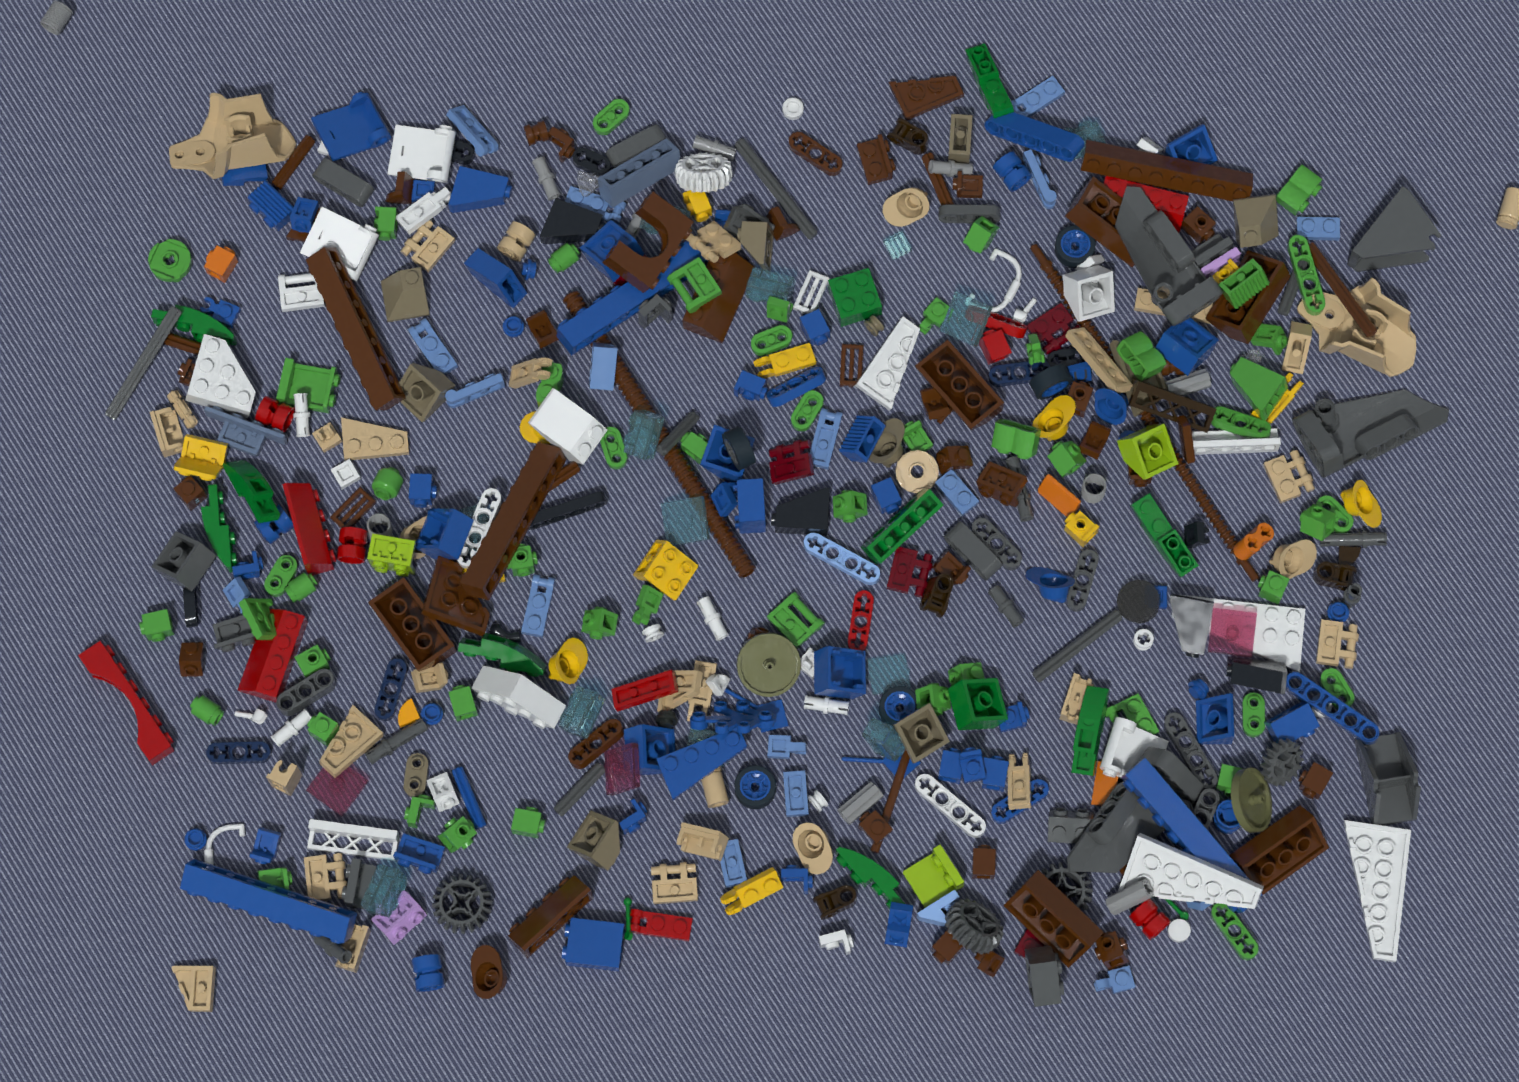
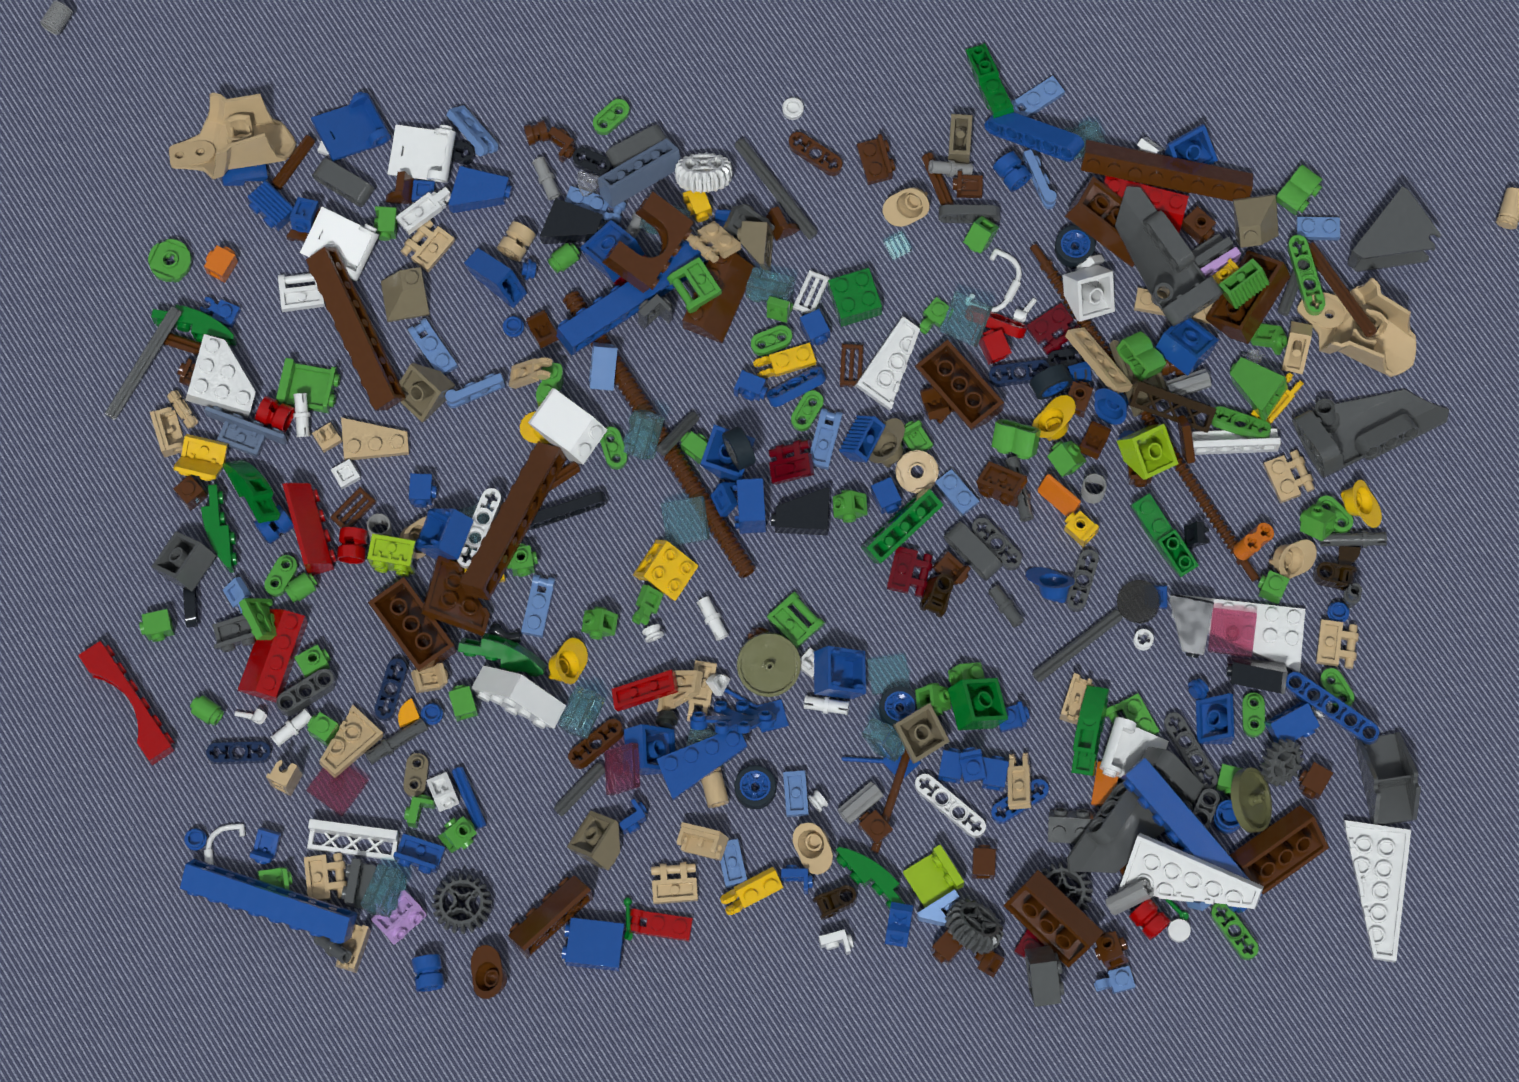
tan wing [172,966,216,1012] -> none
reddish brown bracket [179,642,204,677] -> none
blue bracket [232,551,263,580] -> none
bright green head [372,467,403,500] -> none
bright green brick [511,807,546,839] -> none
light grey pin [692,135,737,161] -> none
medium blue plate [767,735,807,759] -> none
light blue beam [804,533,880,585] -> none
red beam [848,590,874,651] -> none
dark tan bush [864,315,884,337] -> none
dark brown piece [887,118,928,155] -> none
reddish brown wing [889,76,964,121] -> none
reddish brown bracket [936,445,973,474] -> none
bright green plate [1025,334,1045,365] -> none

